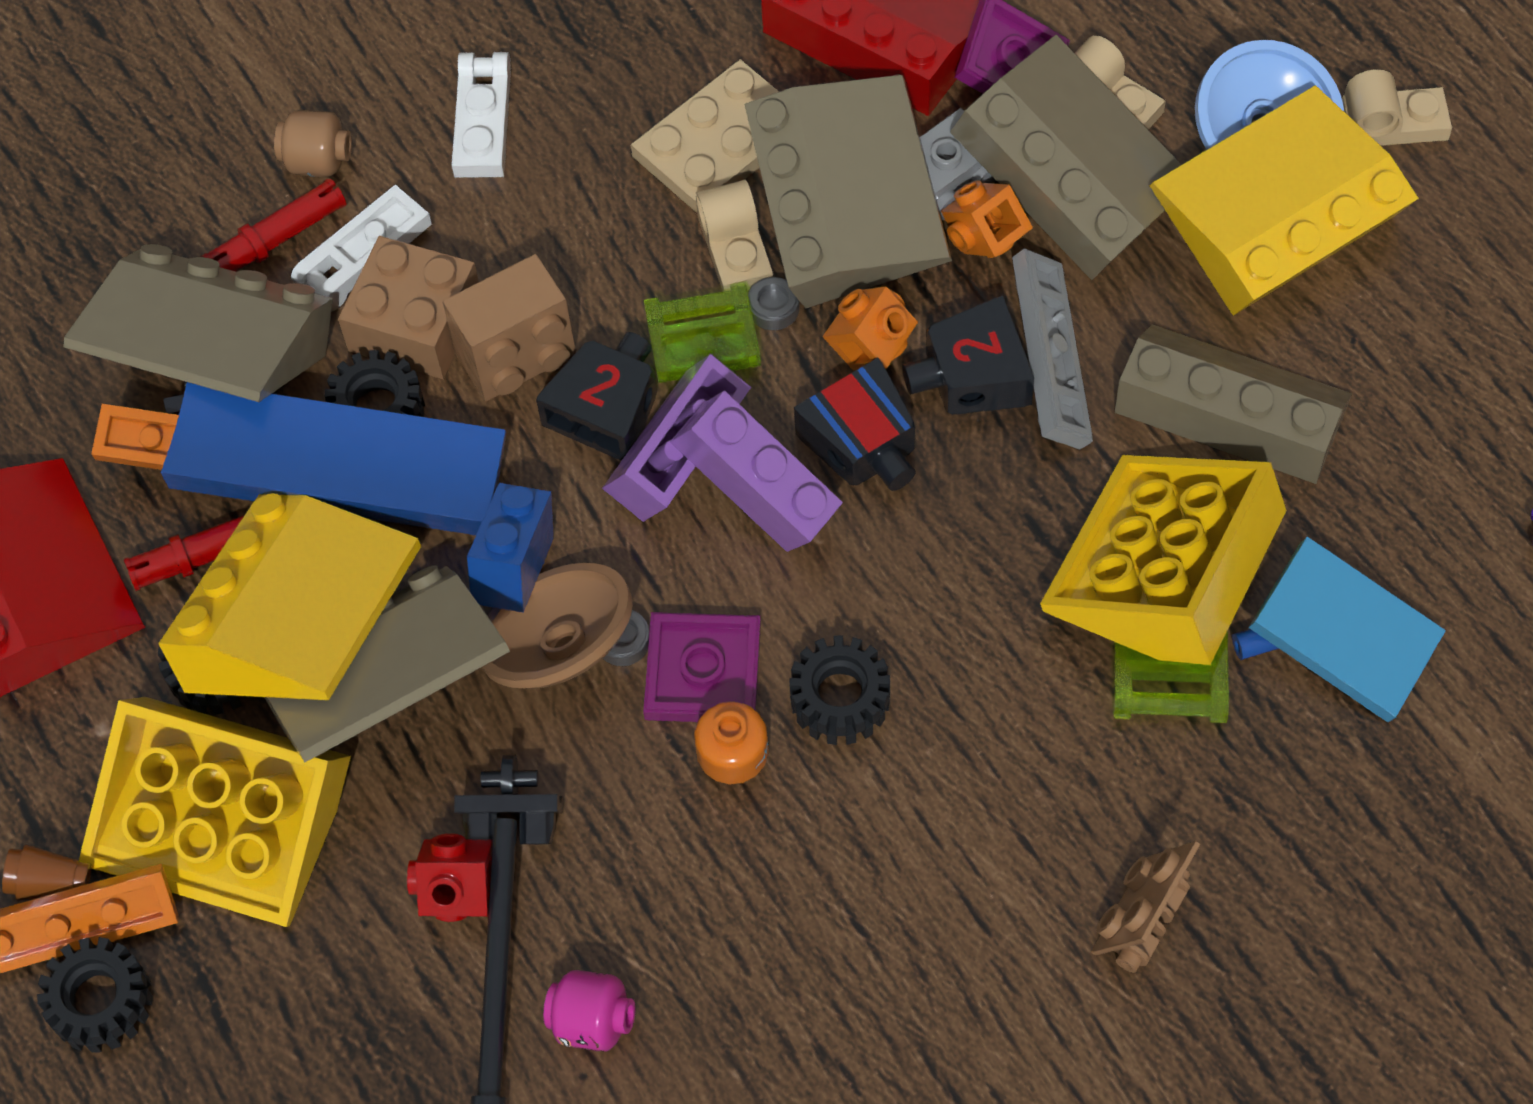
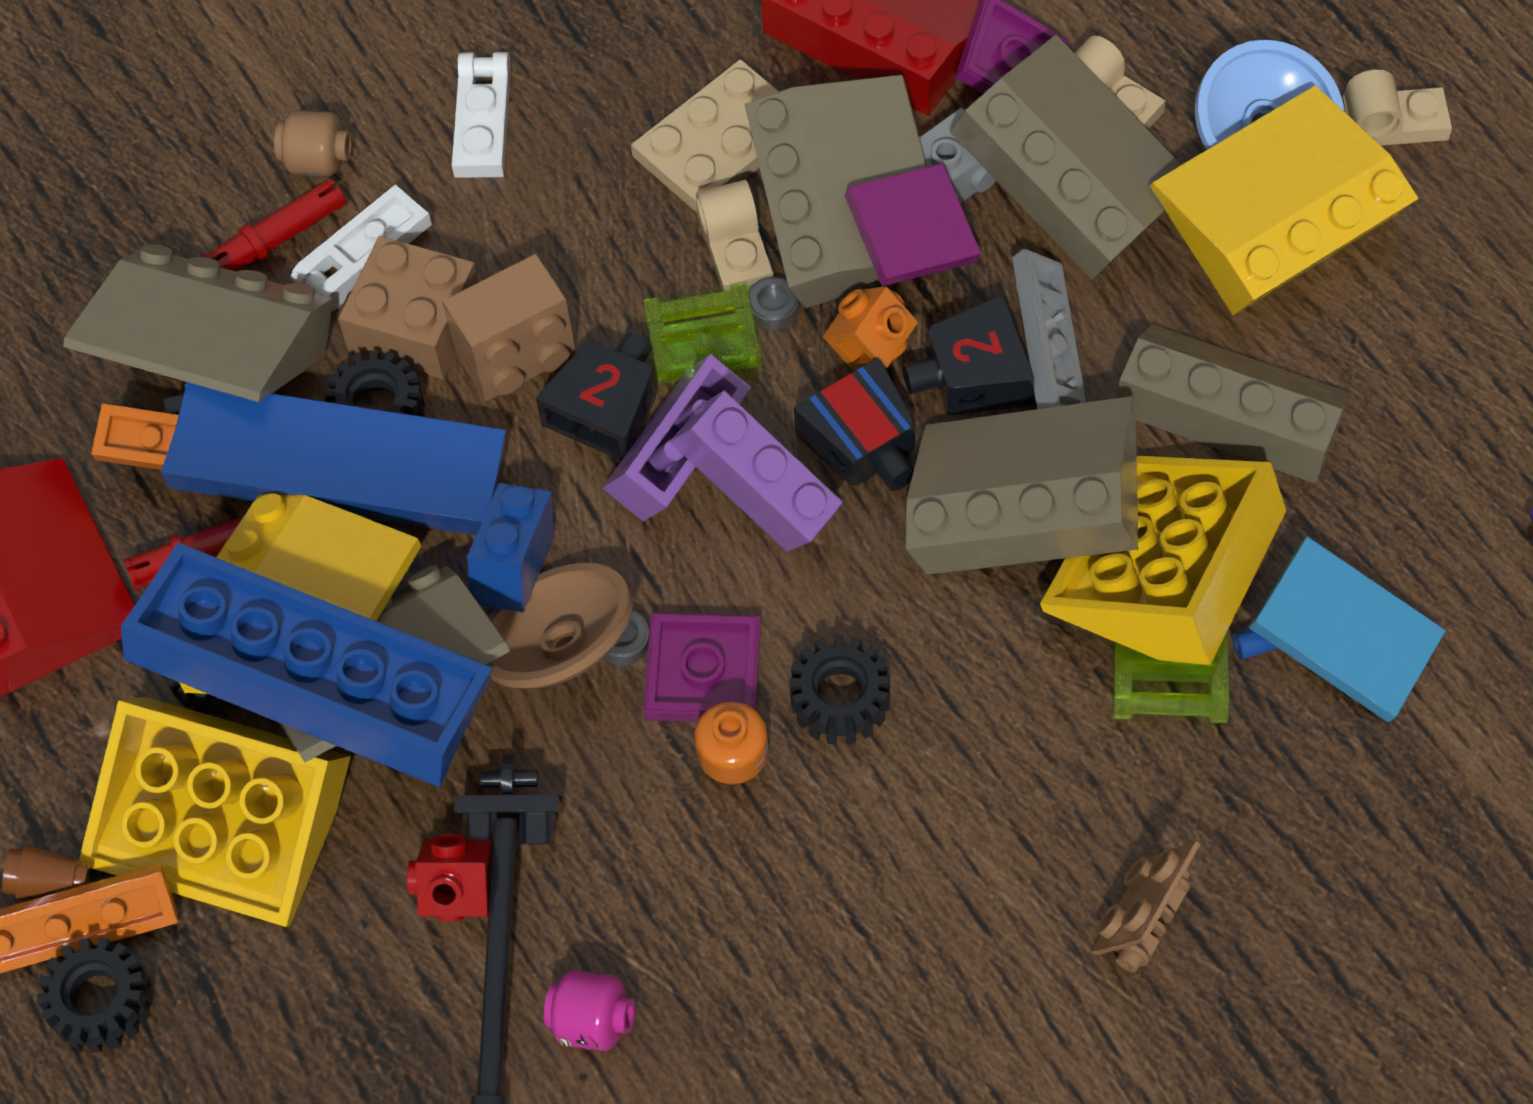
orange brick [941,180,1033,258] -> none
none -> blue arch [121,543,492,787]
none -> magenta tile [844,164,981,287]
none -> dark tan slope [906,396,1138,575]

